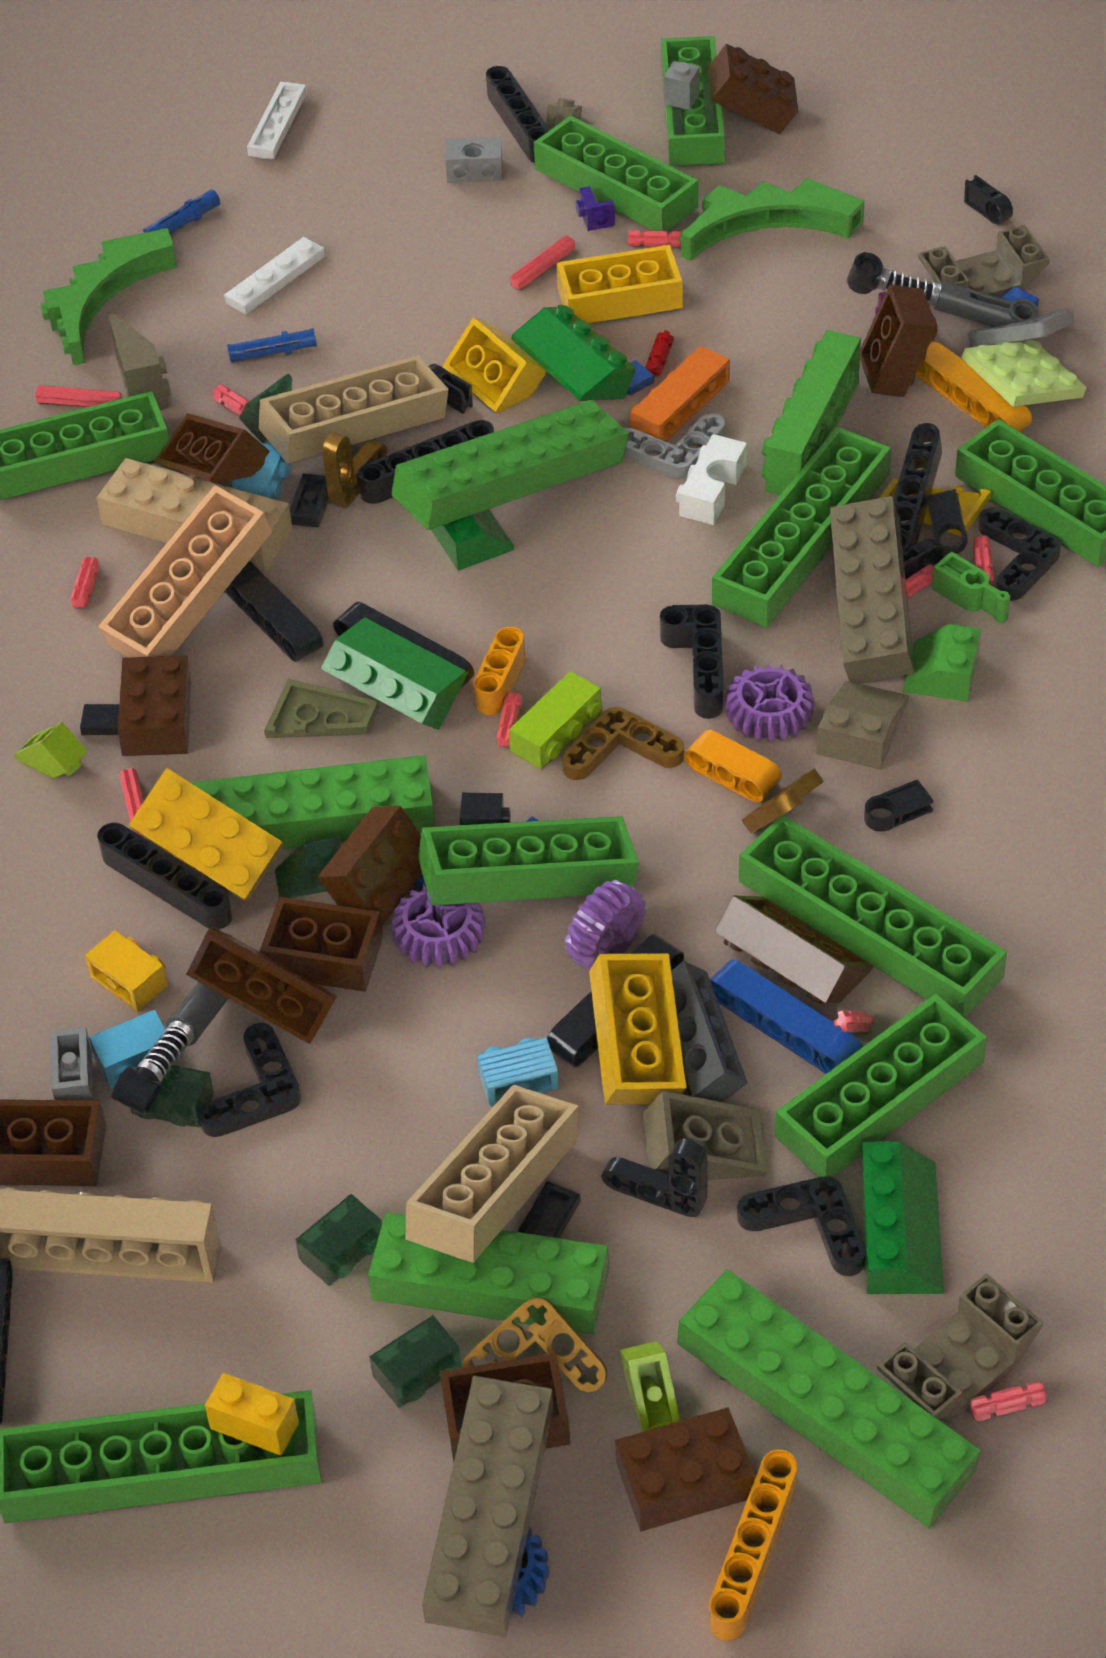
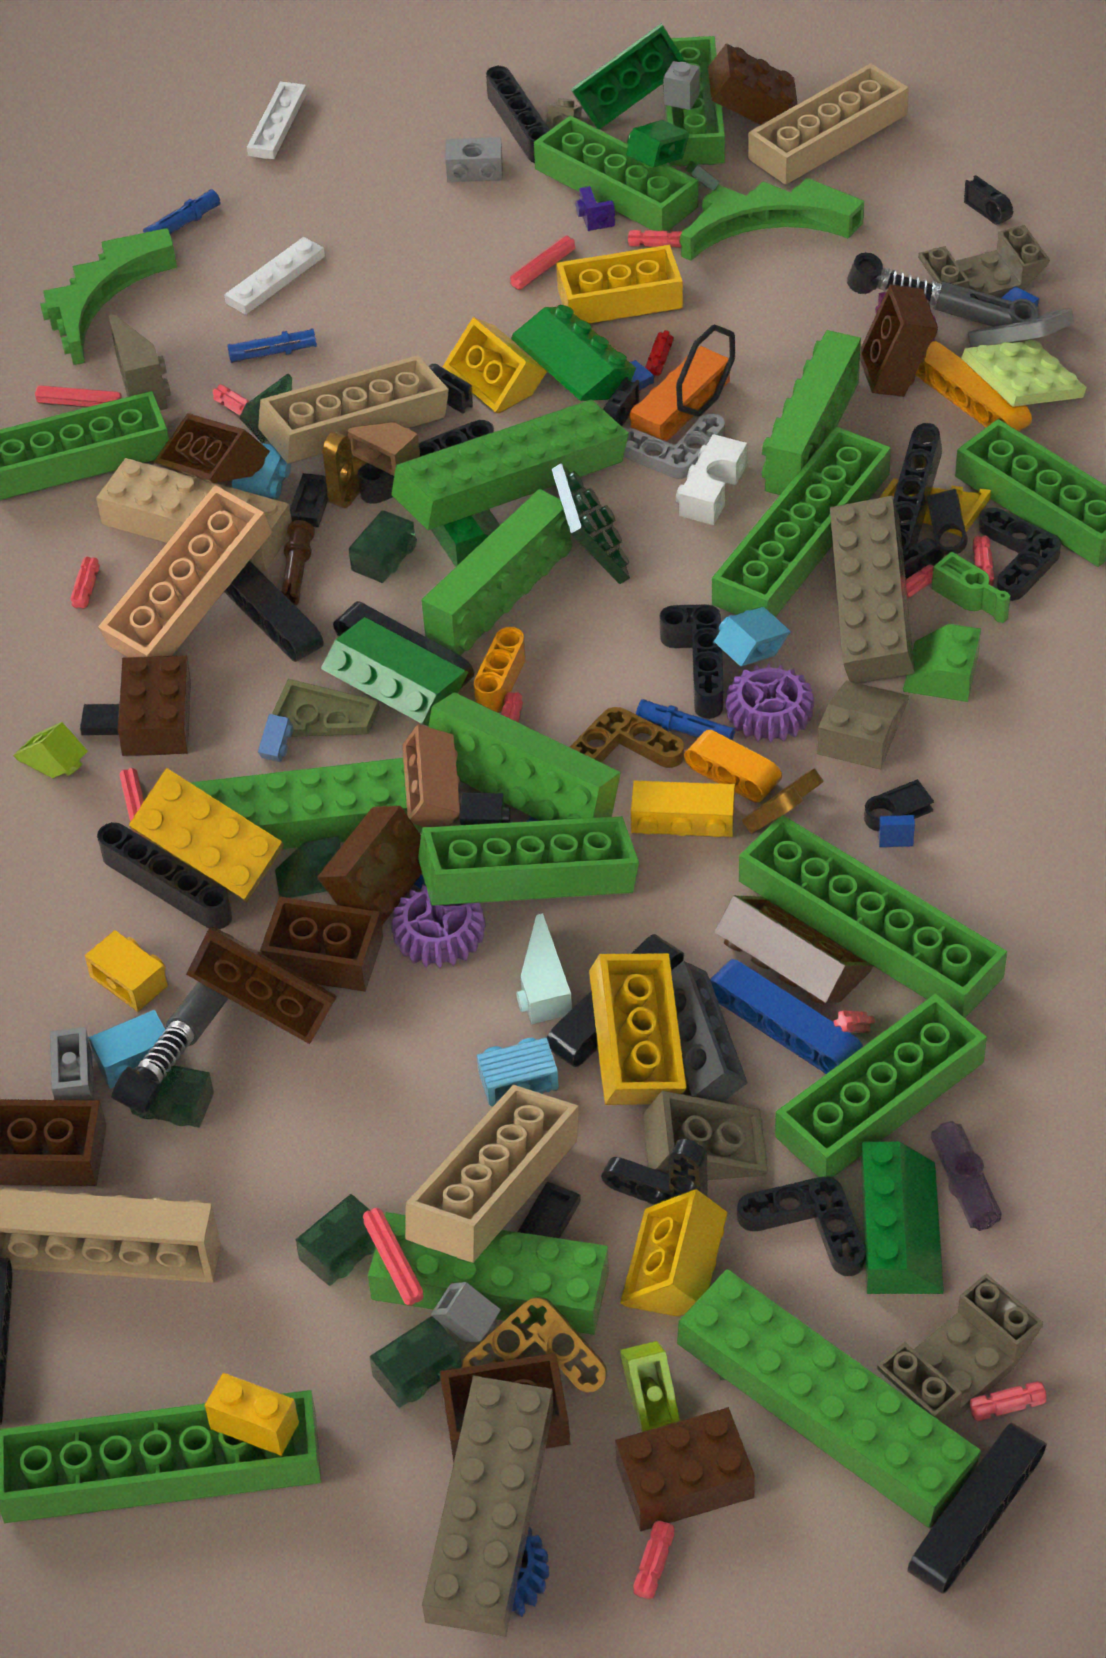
black beam [199,1023,301,1137] -> none
lime brick [509,671,603,769] -> none
medium lavender gear [565,880,646,970] -> none
light orange beam [709,1449,798,1641] -> none
none -> medium blue piece [258,714,293,762]
none -> reddish brown pin [281,520,315,606]
none -> medium nougat slope [347,422,420,476]
none -> clear green brick [348,510,417,583]
none -> coral axle [363,1208,424,1306]
none -> nougat brick [402,724,461,827]
none -> bright green brick [421,489,572,656]
none -> bright green brick [429,692,621,821]
none -> light grey brick [430,1282,501,1342]
none -> light aqua slope [516,913,572,1025]
none -> dark green plate [551,463,630,584]
none -> green slope [571,23,686,130]
none -> black piece [603,377,640,426]
none -> yellow slope [620,1189,728,1317]
none -> green brick [626,120,690,168]
none -> yellow brick [631,780,735,837]
none -> coral axle [633,1521,675,1599]
none -> blue pin [636,699,735,740]
none -> black piece [676,324,735,417]
none -> dark green tile [686,160,720,190]
none -> medium azure brick [714,607,791,666]
none -> tan brick [748,63,909,185]
none -> blue tile [878,815,915,847]
none -> black beam [907,1423,1047,1594]
none -> clear purple piece [931,1121,1002,1231]

